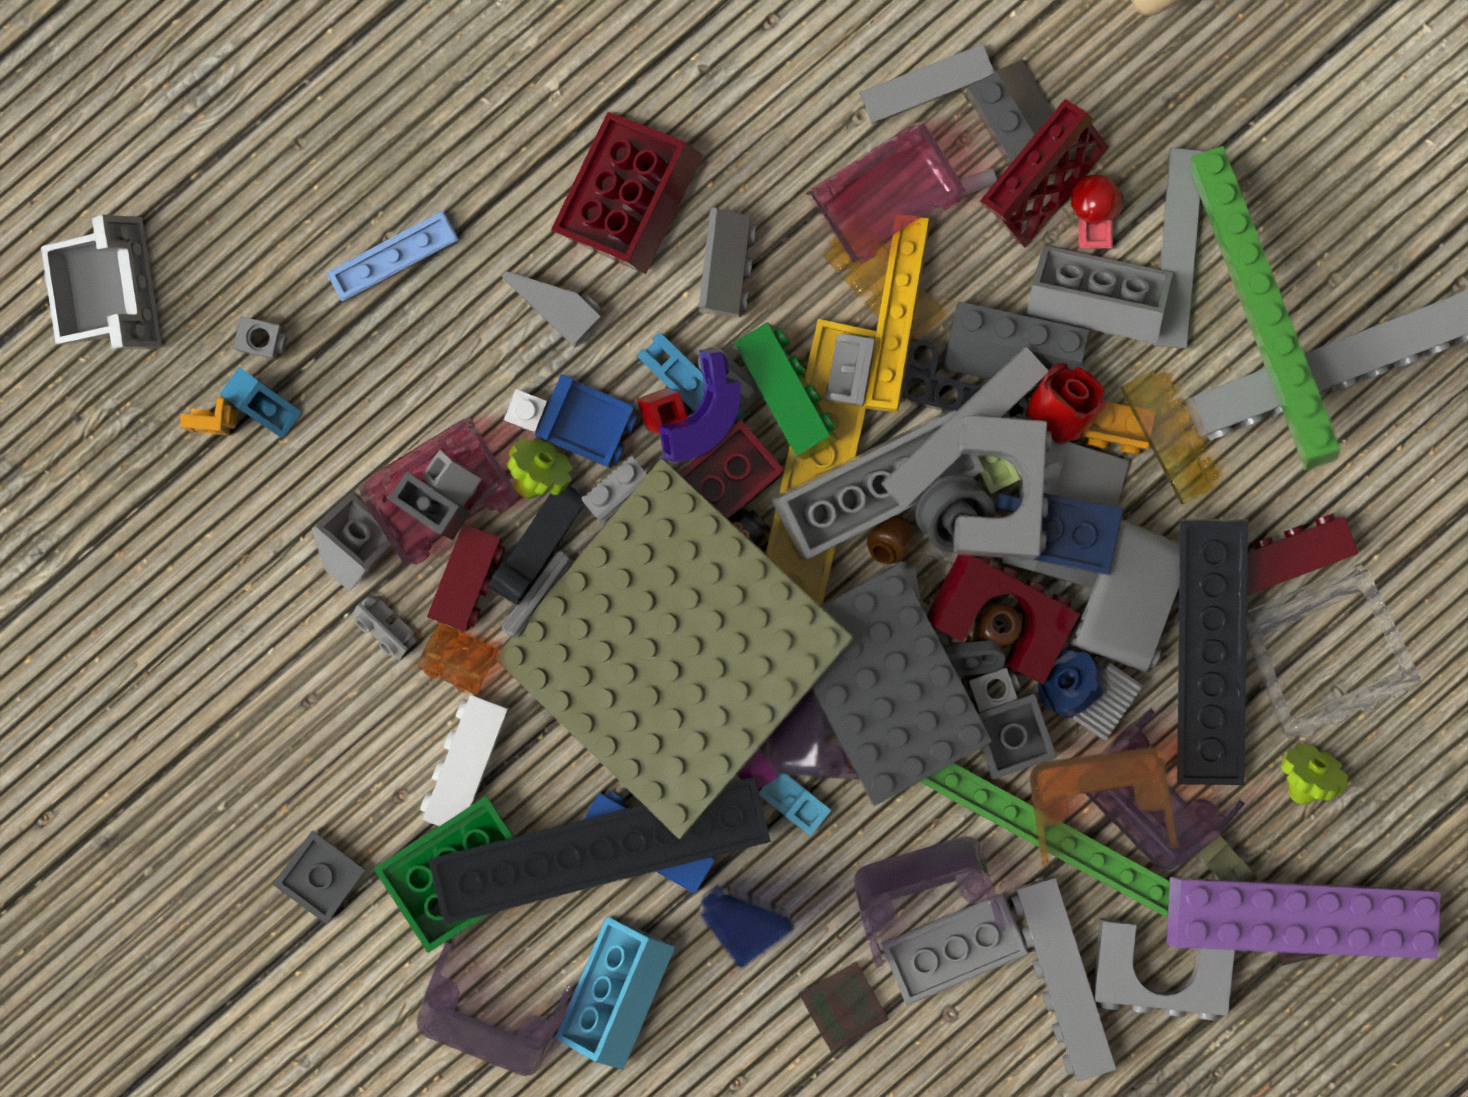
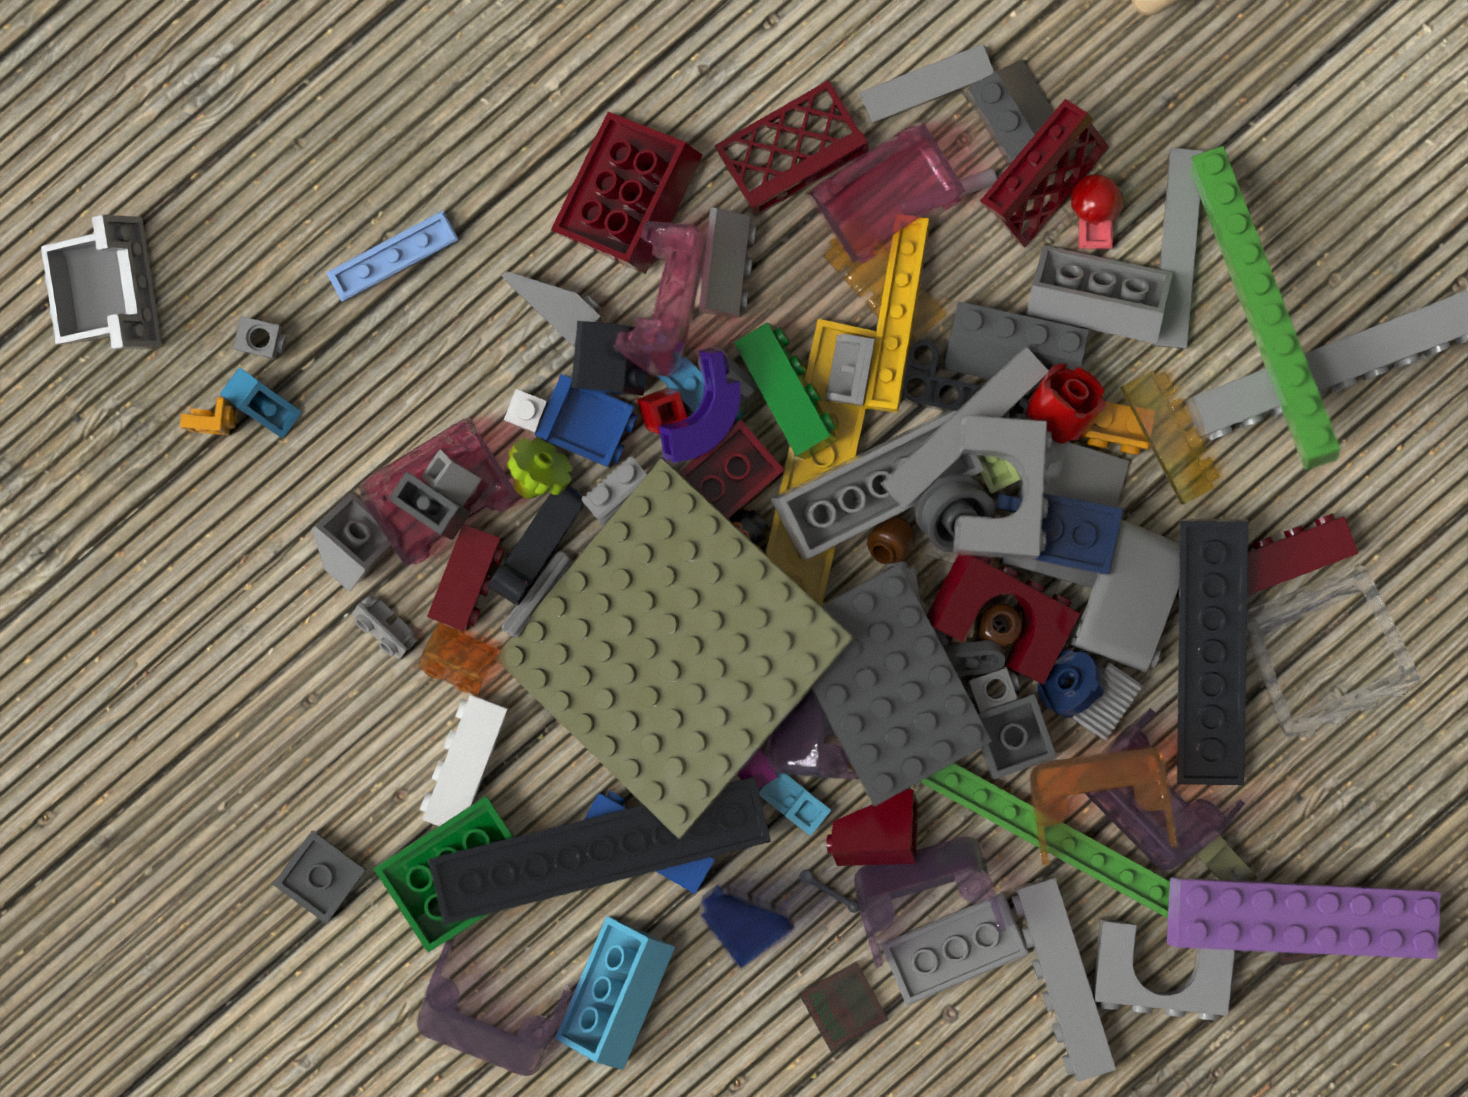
lime plant [1281,744,1348,805] -> none
none -> black slope [571,321,650,396]
none -> clear pink windscreen [615,221,706,376]
none -> dark red fence [714,80,869,217]
none -> dark grey hinge [799,870,861,913]
none -> dark red slope [826,789,919,866]

